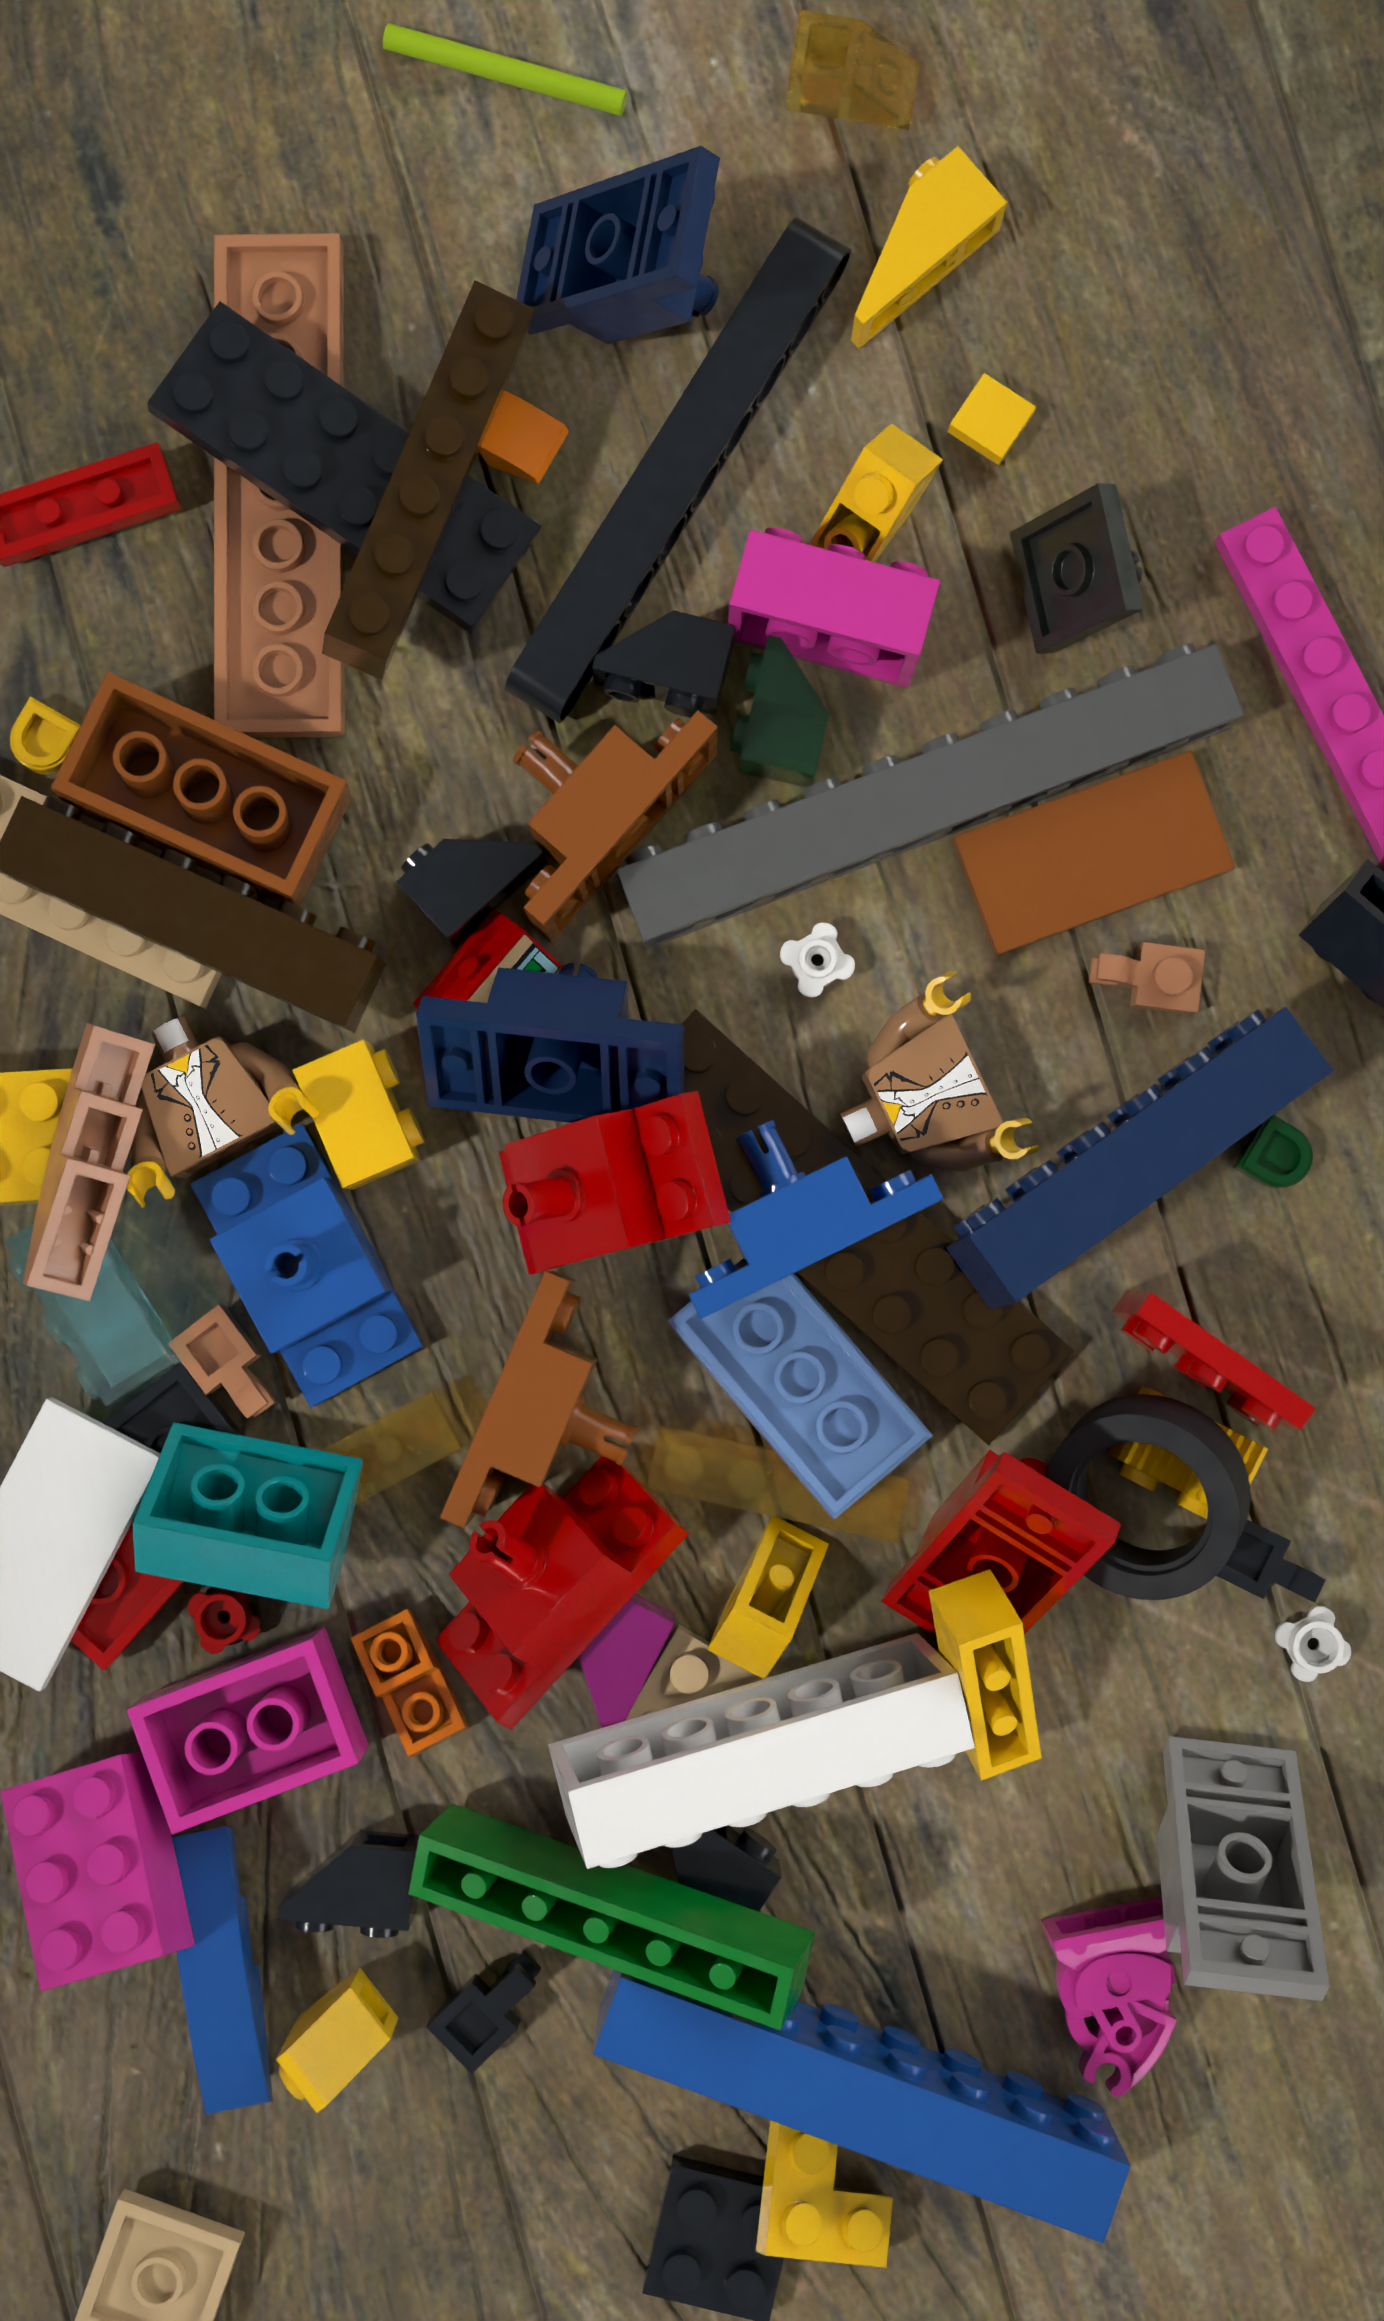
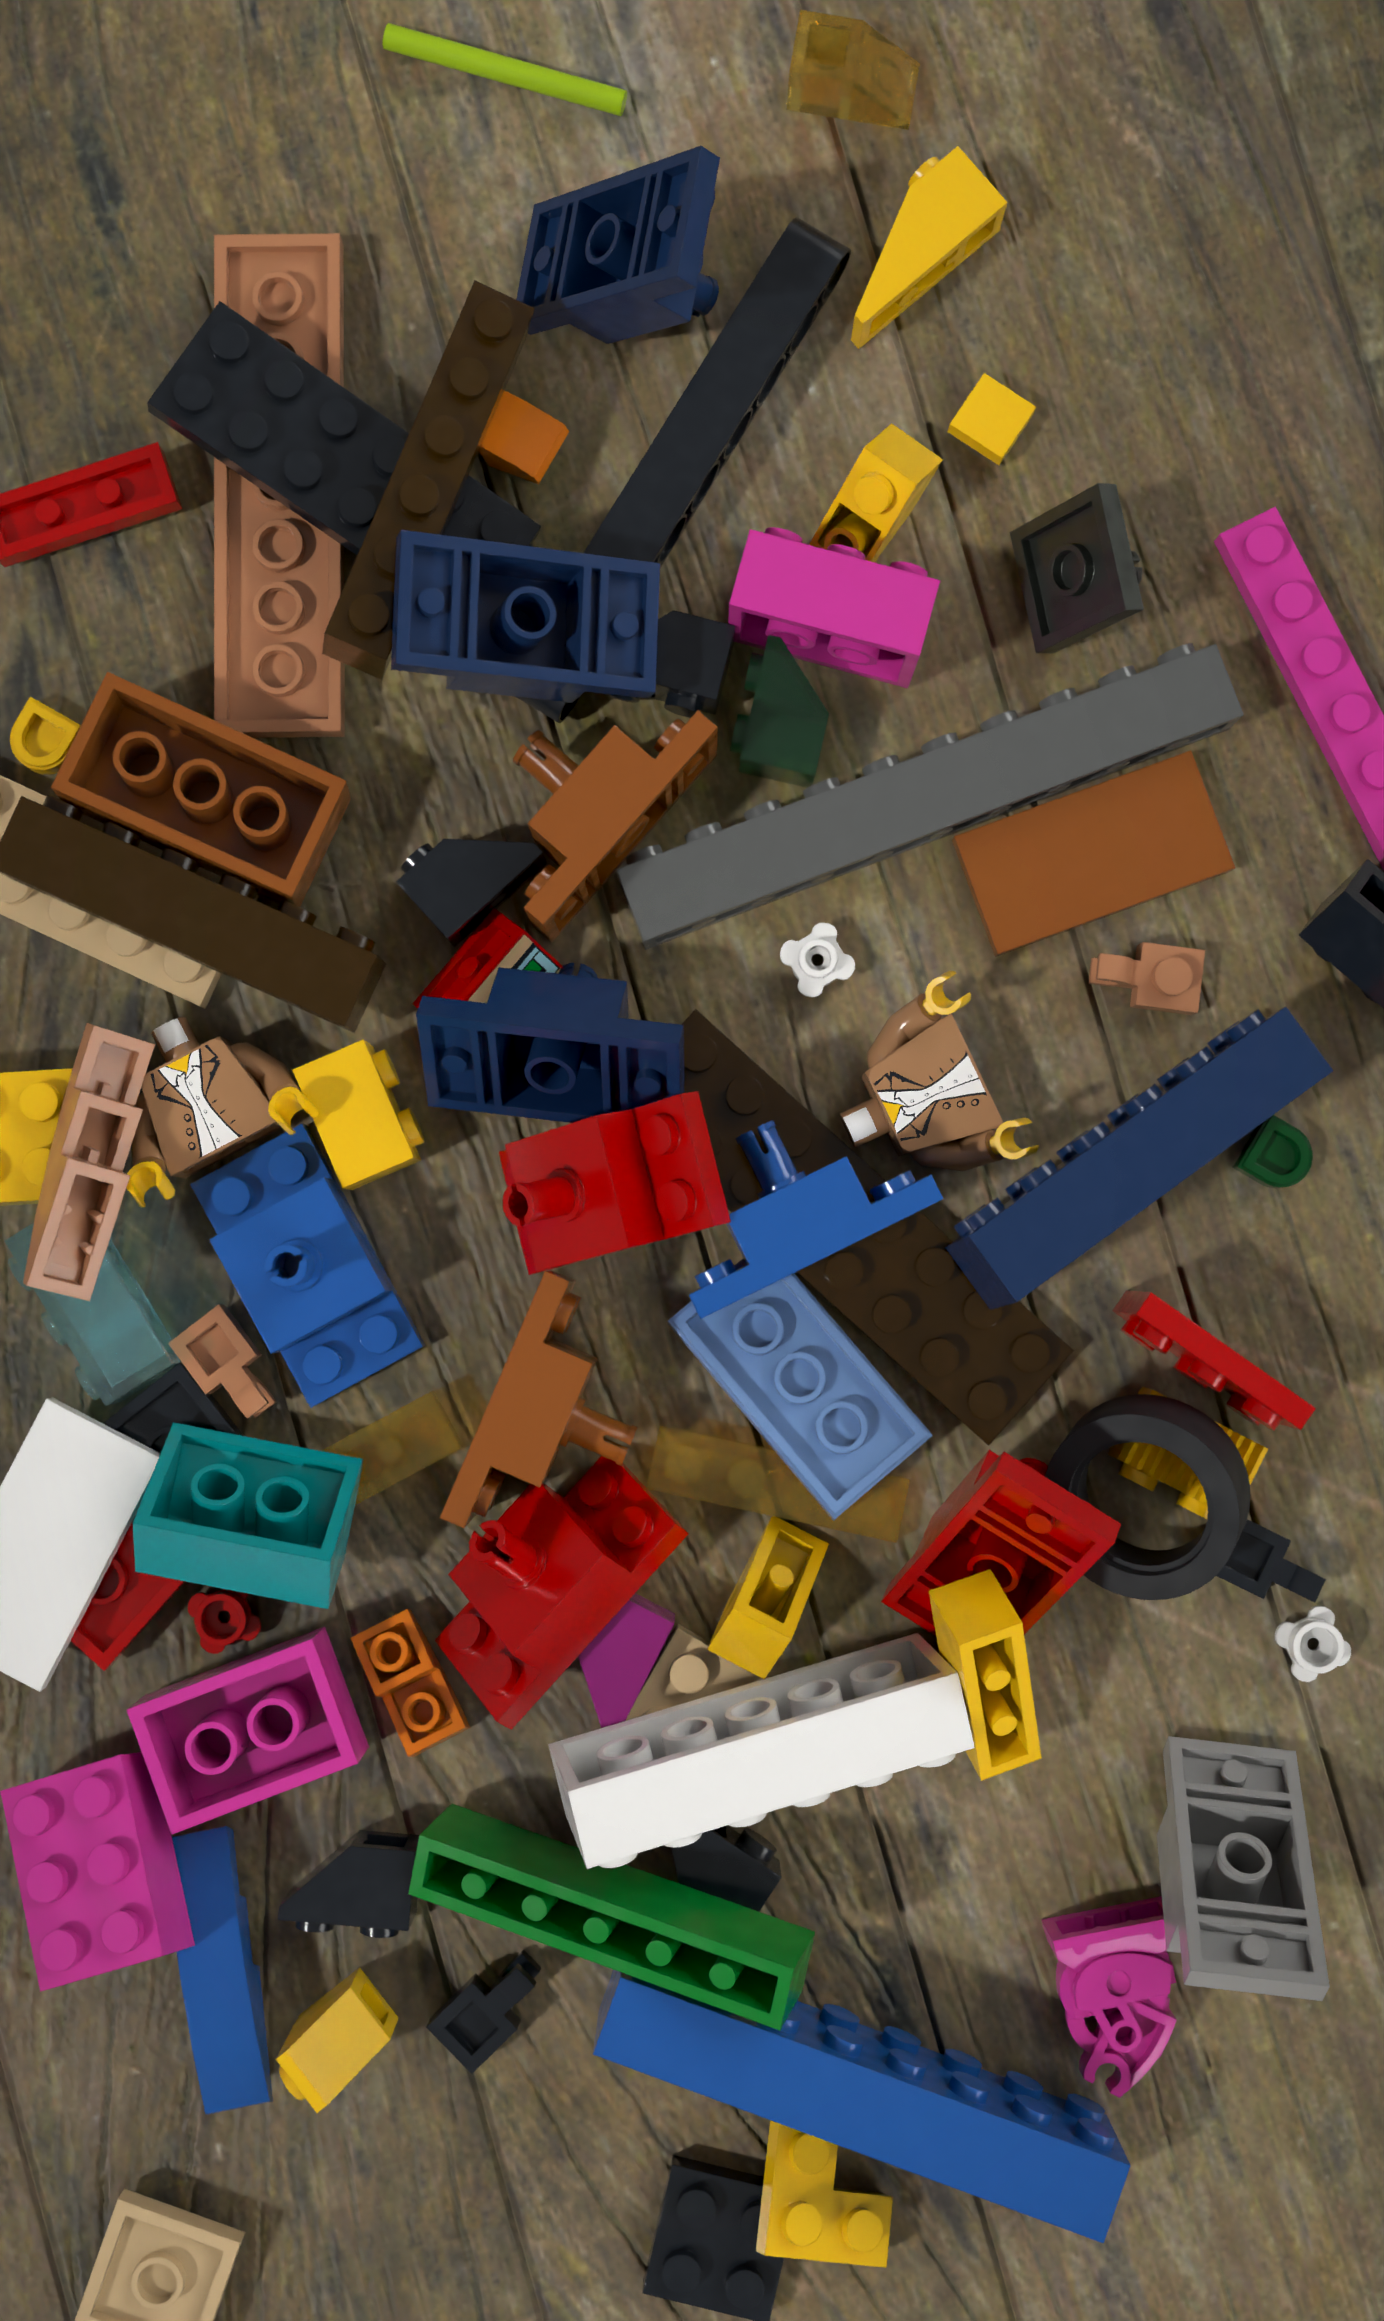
none -> dark blue brick [391,530,660,703]

